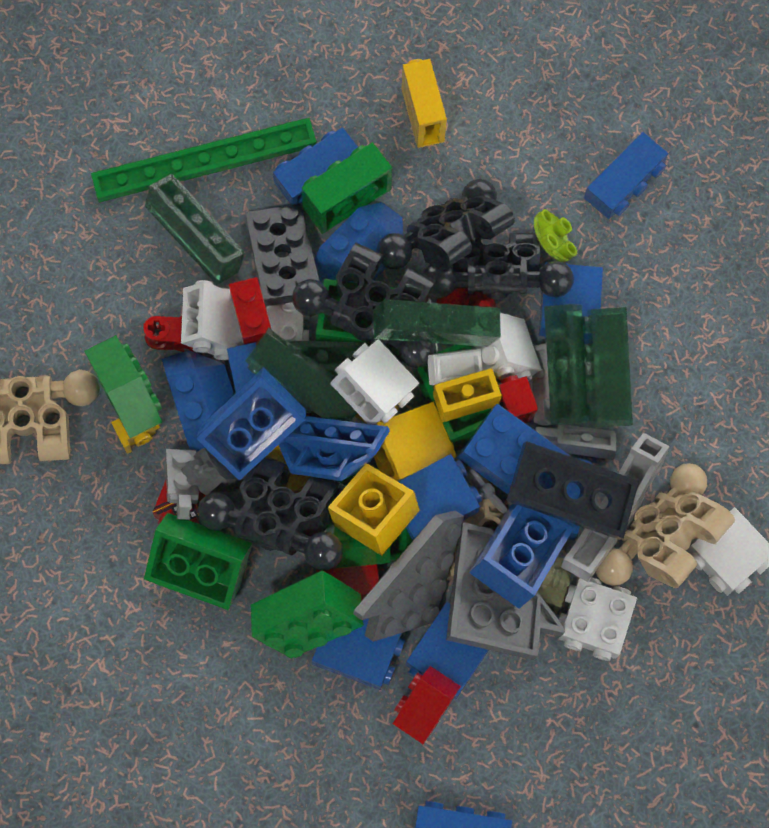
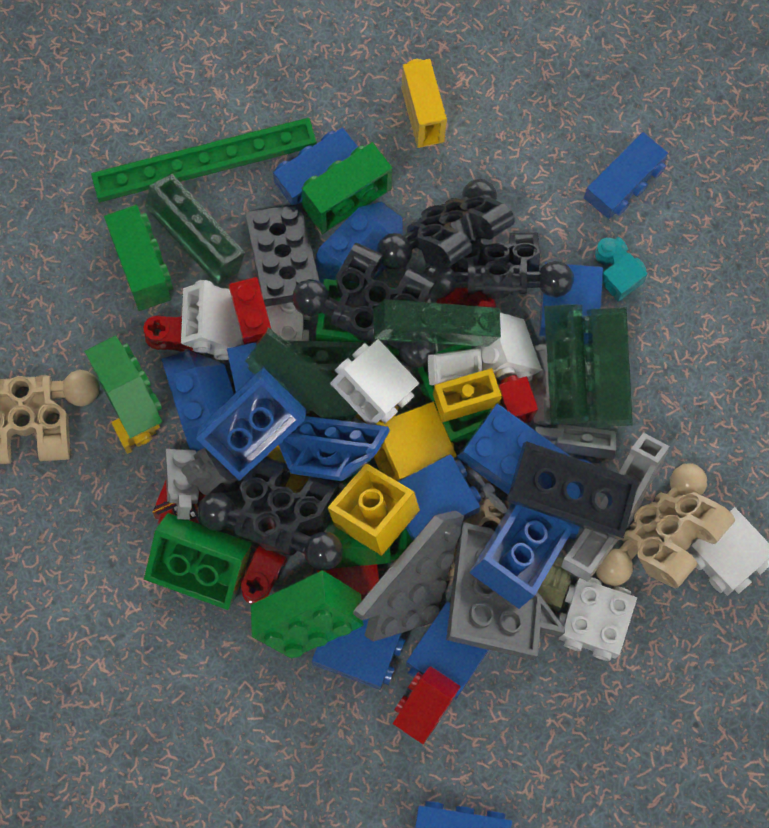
lime dish [534,209,577,262] -> none
none -> green brick [104,204,174,311]
none -> red piece [241,545,288,604]
none -> teal brick [595,237,648,302]

